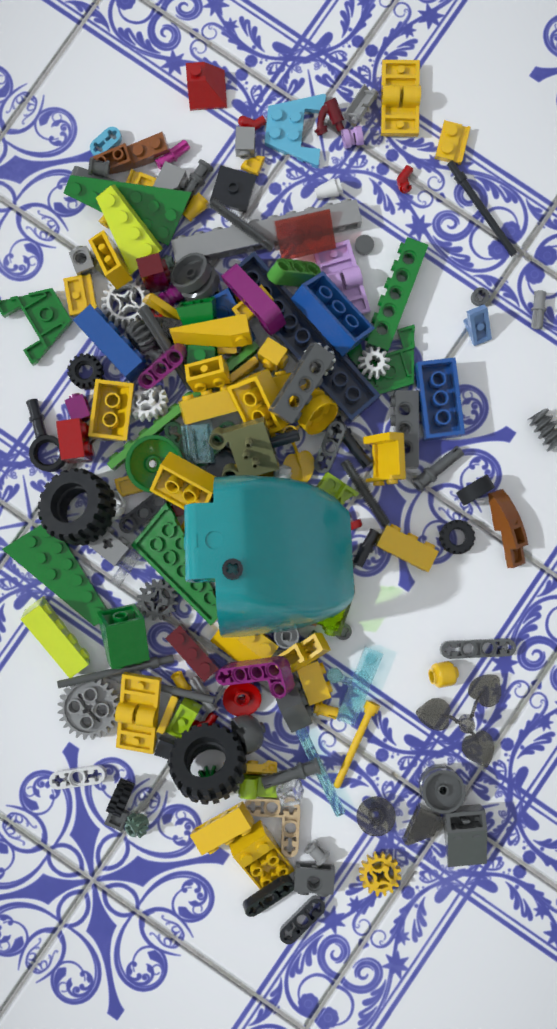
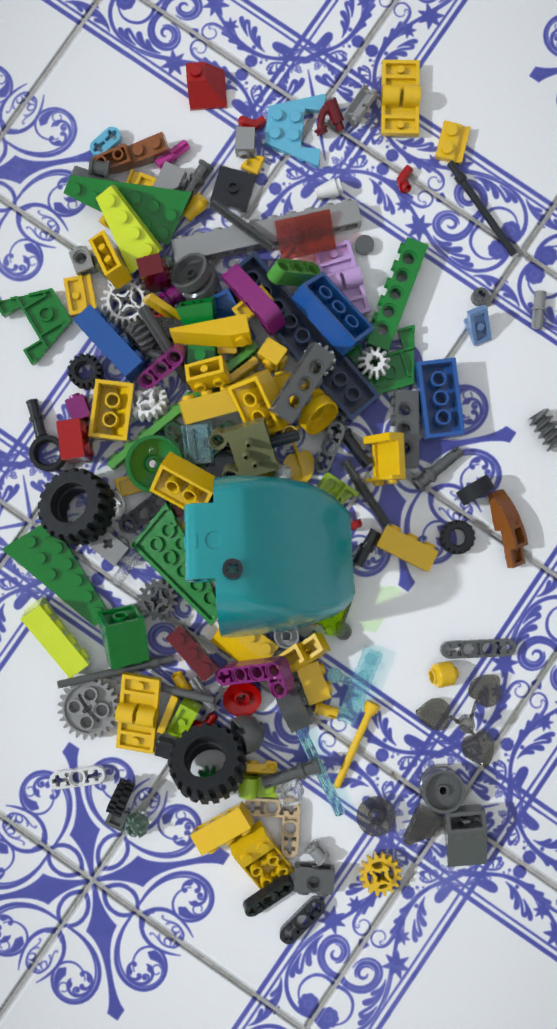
lavender wheel [341,125,364,149] -> none

